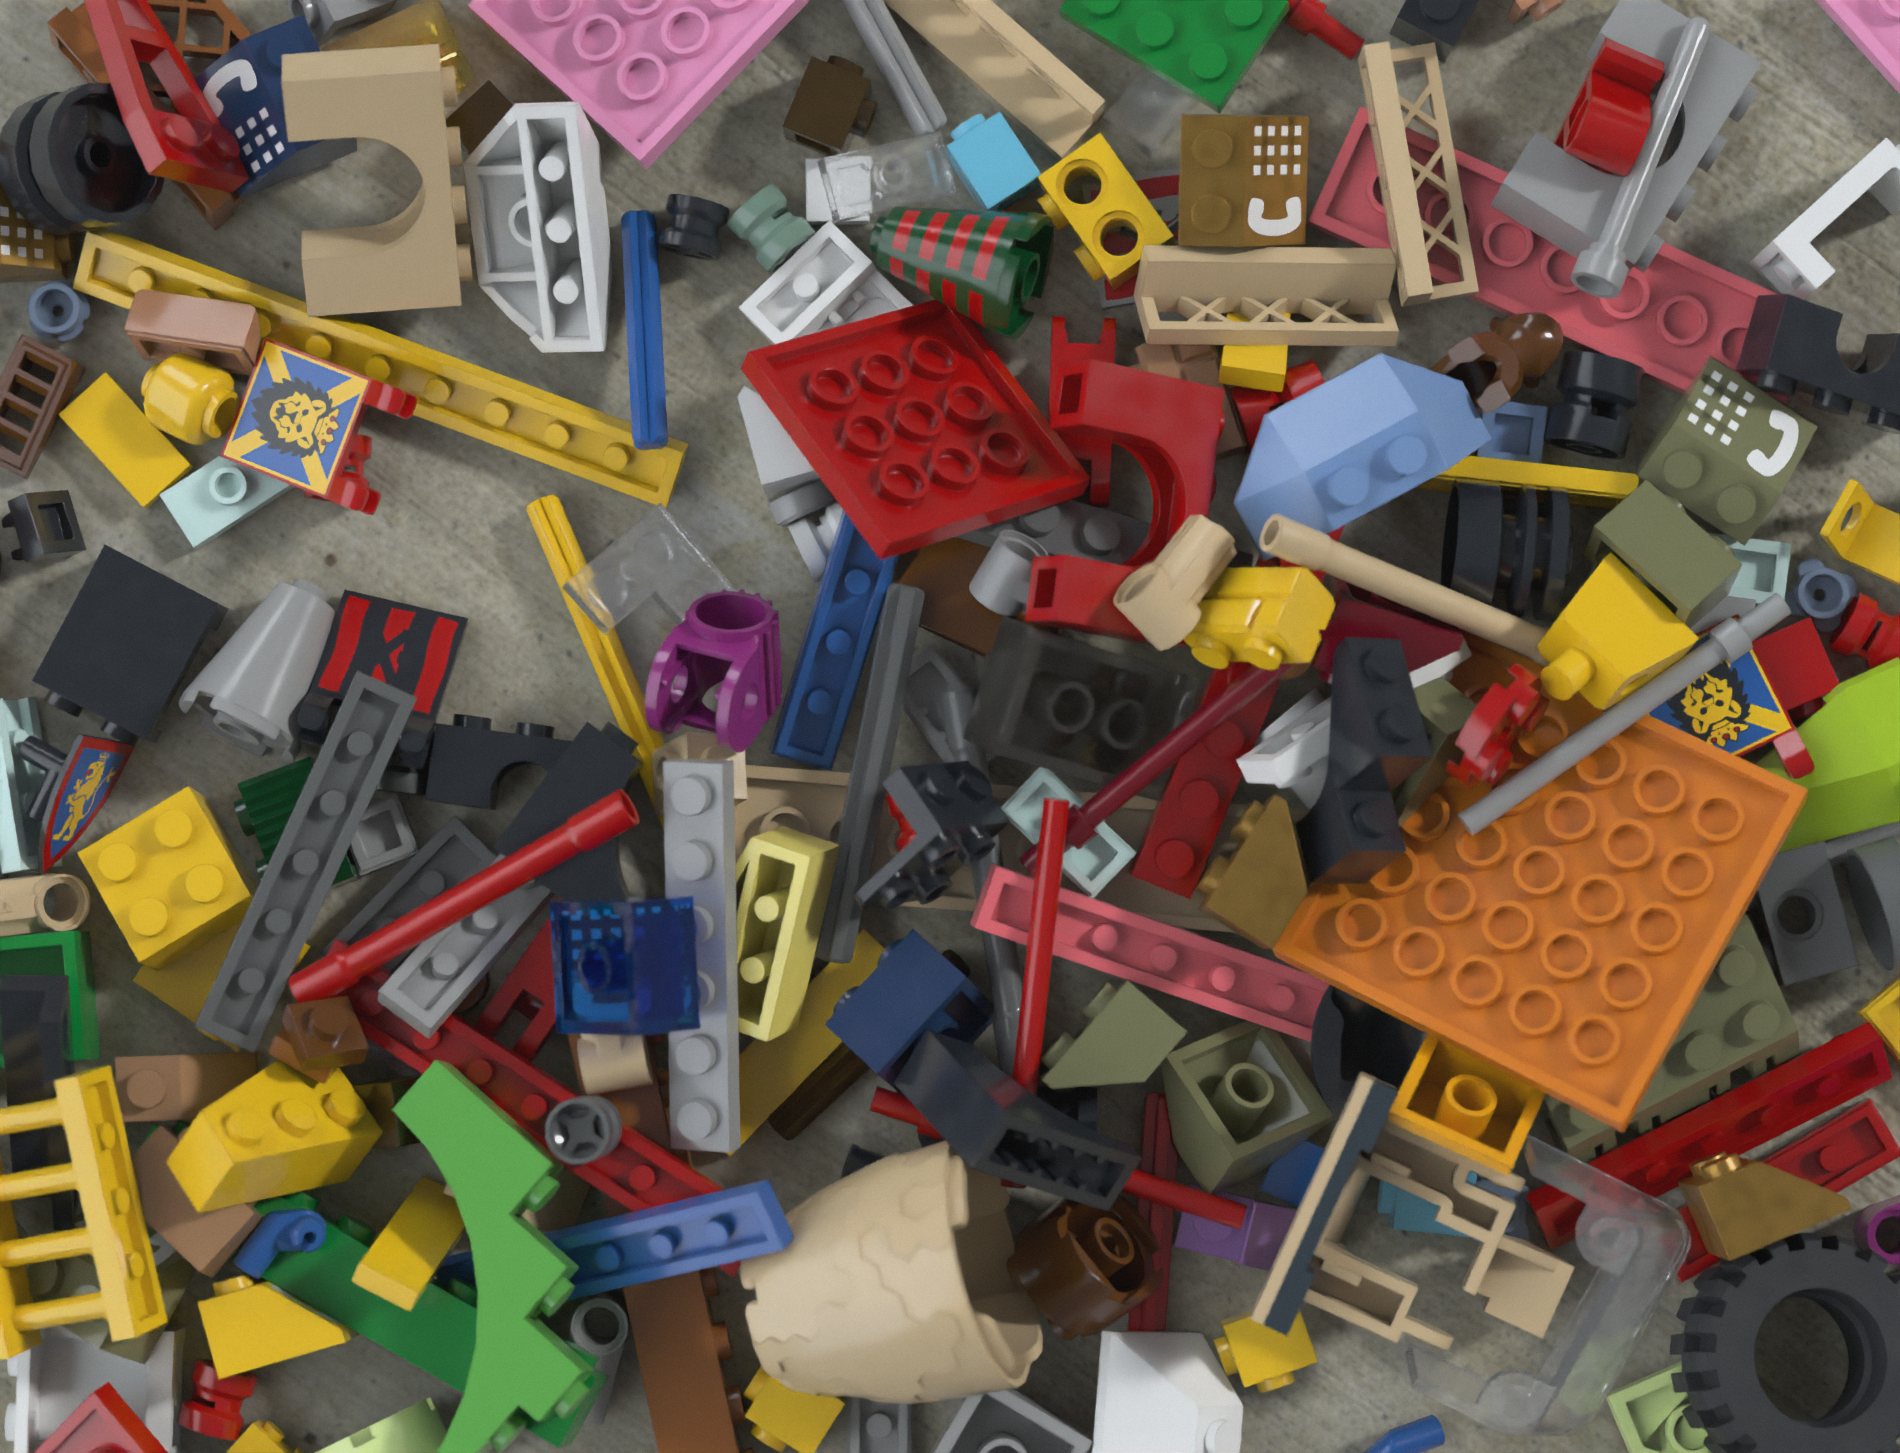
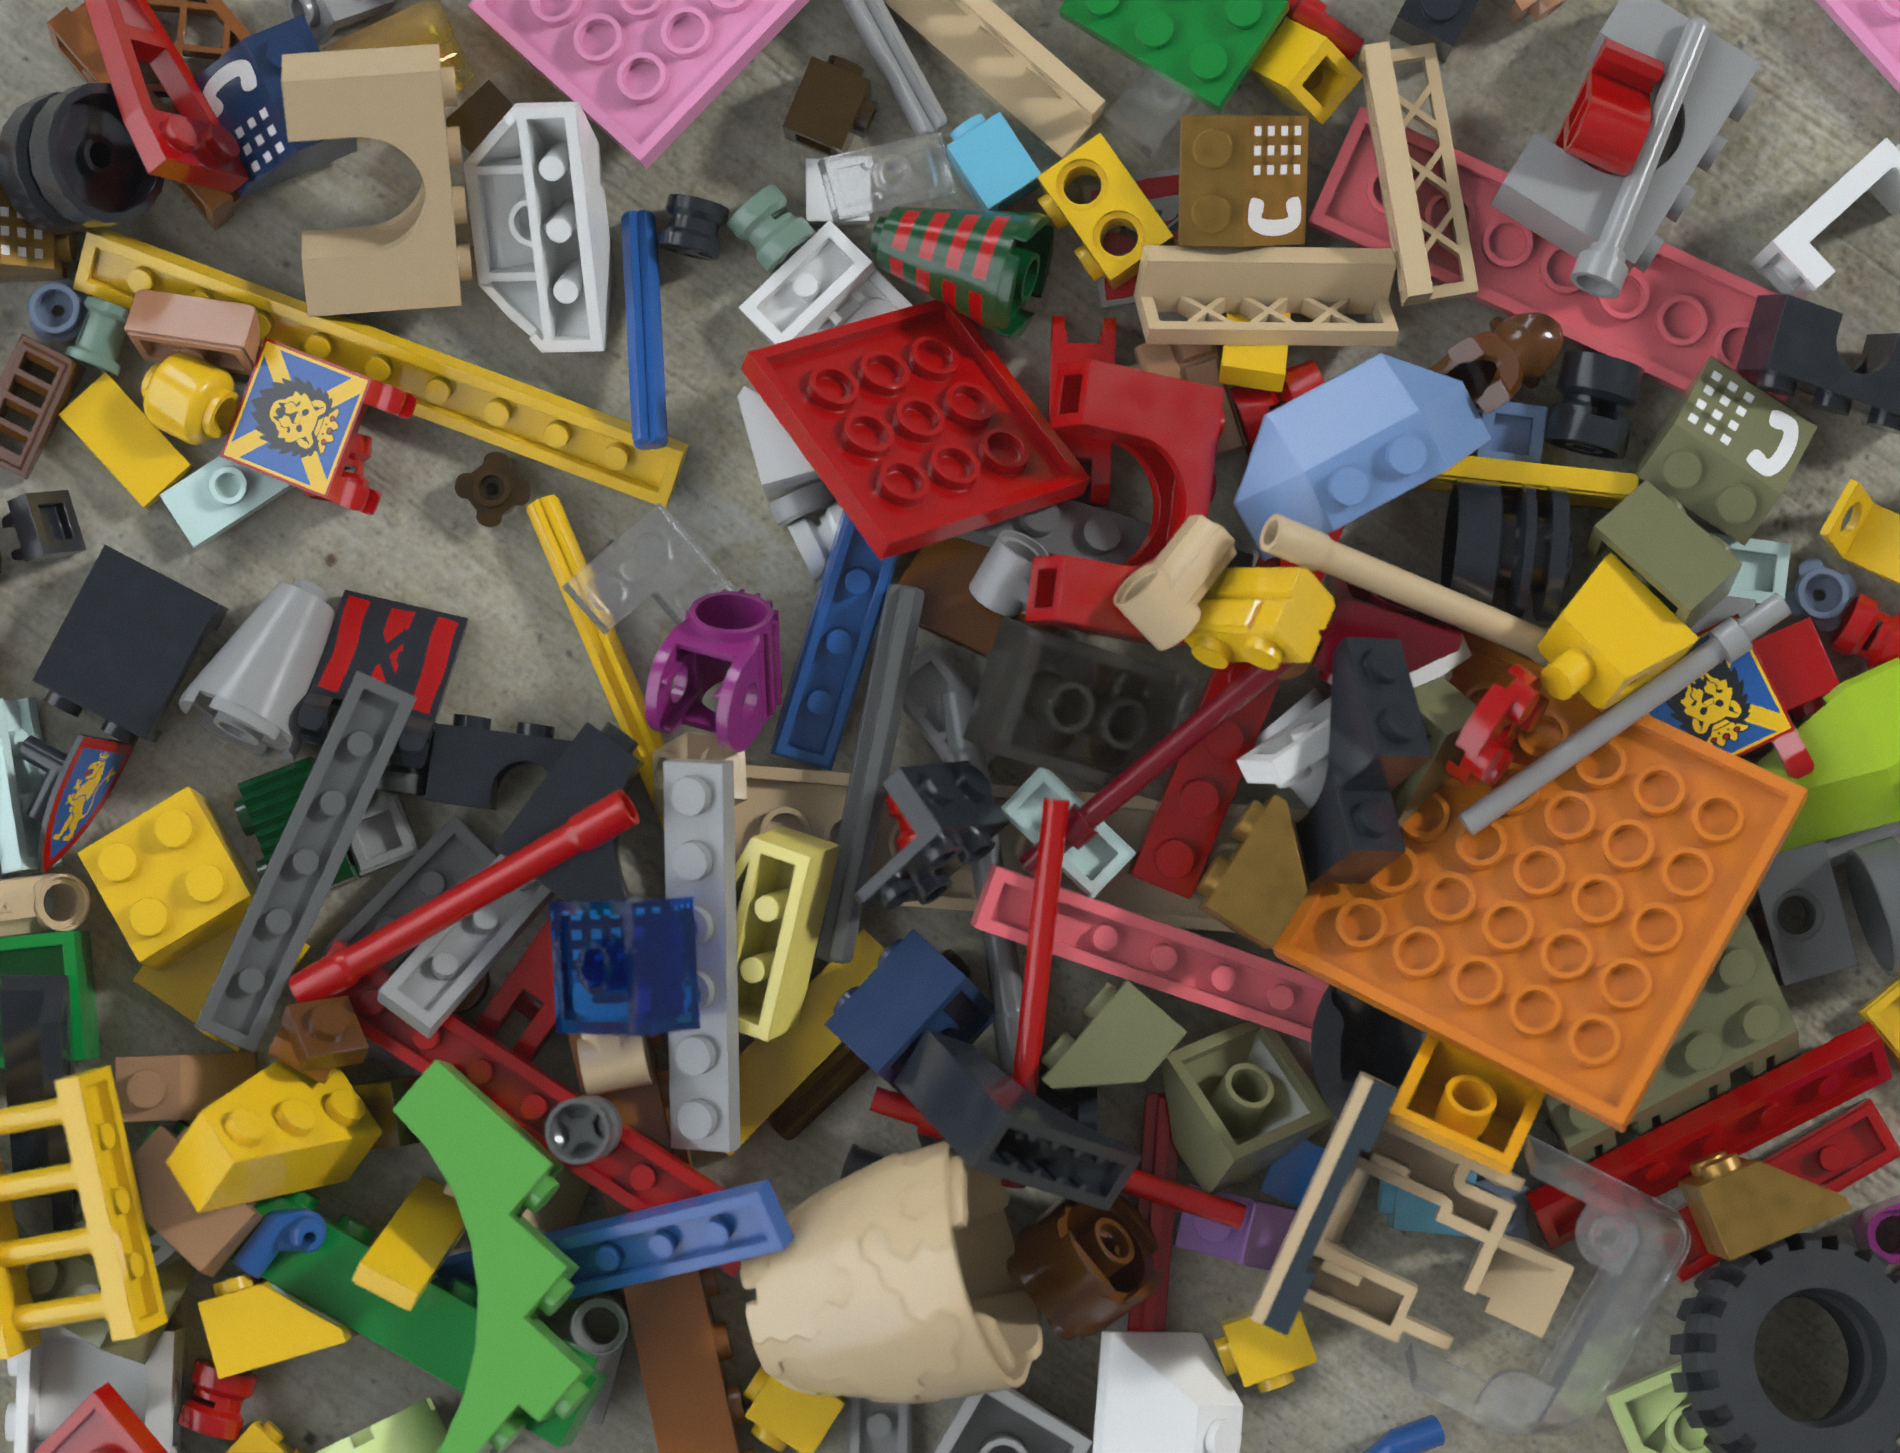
none -> sand green bush [64,296,130,376]
none -> dark brown plate [455,451,531,528]
none -> yellow brick [1249,18,1363,125]

